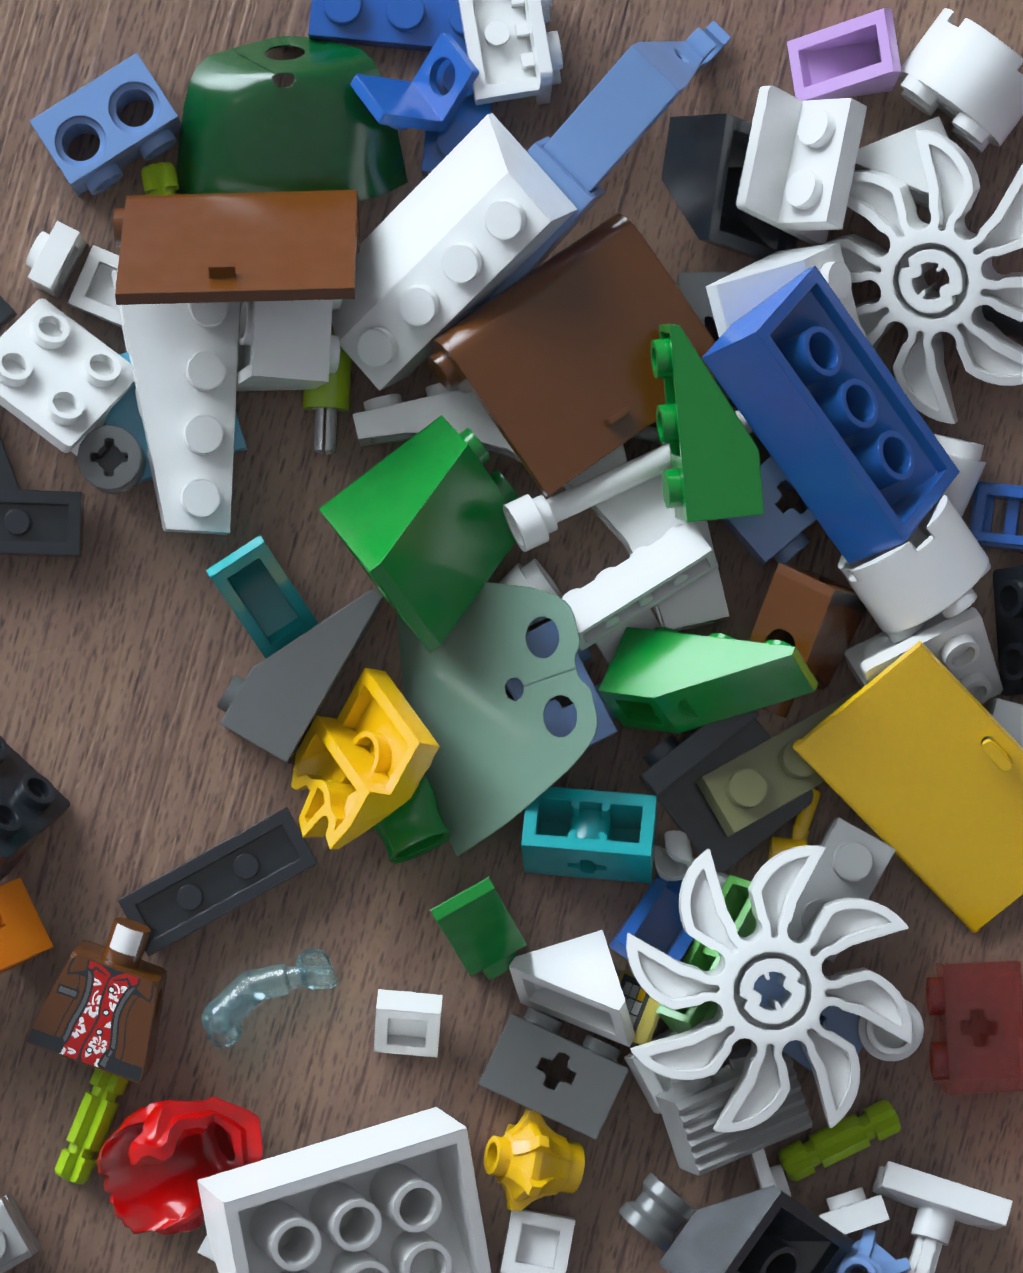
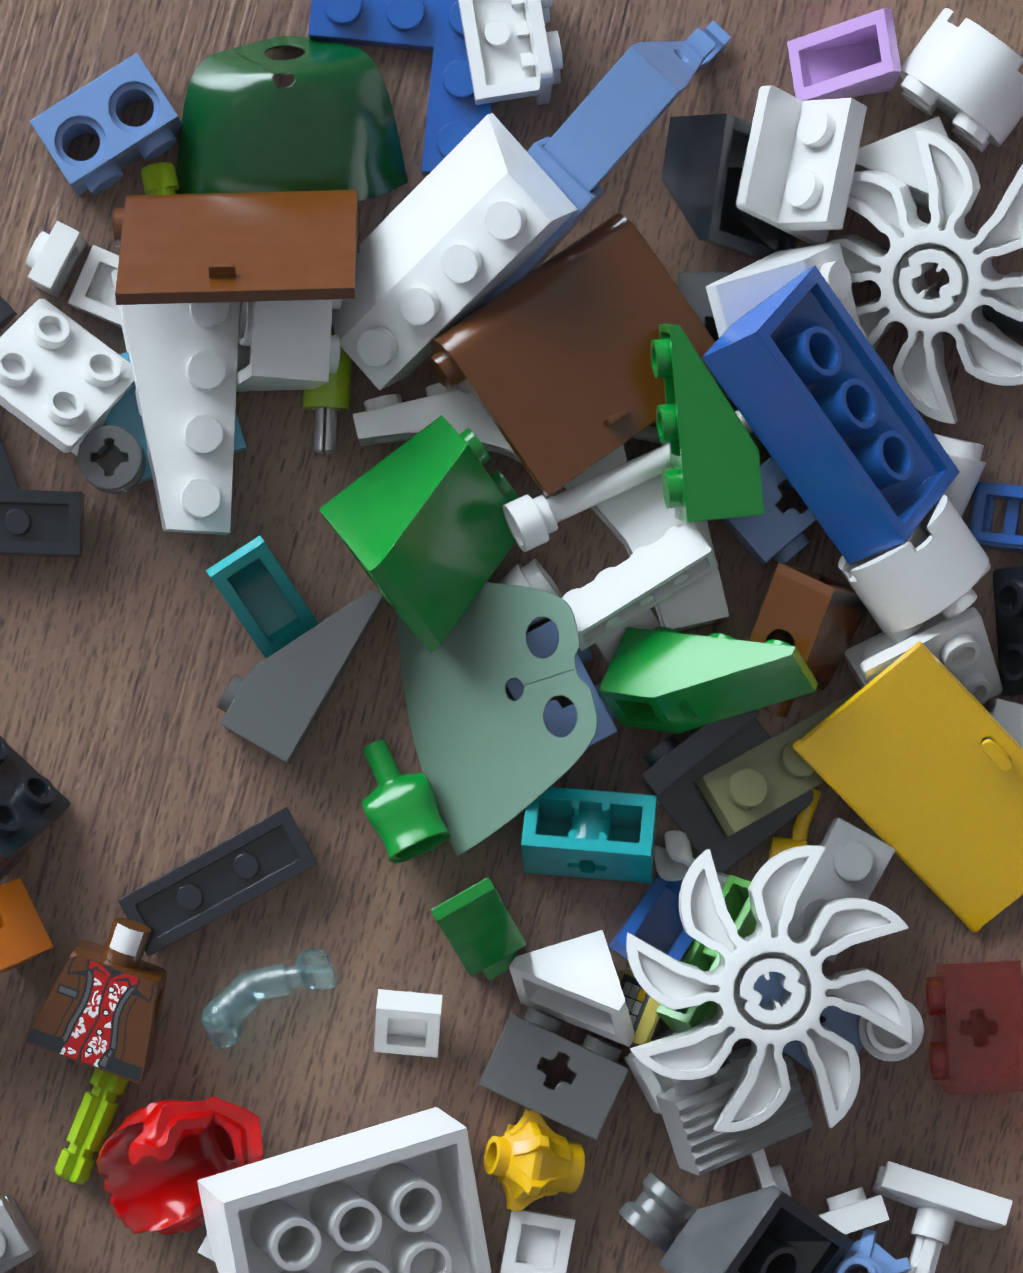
yellow plate [291,668,440,850] -> none
blue bracket [350,33,479,132] -> none
lime axle [778,1100,901,1181] -> none

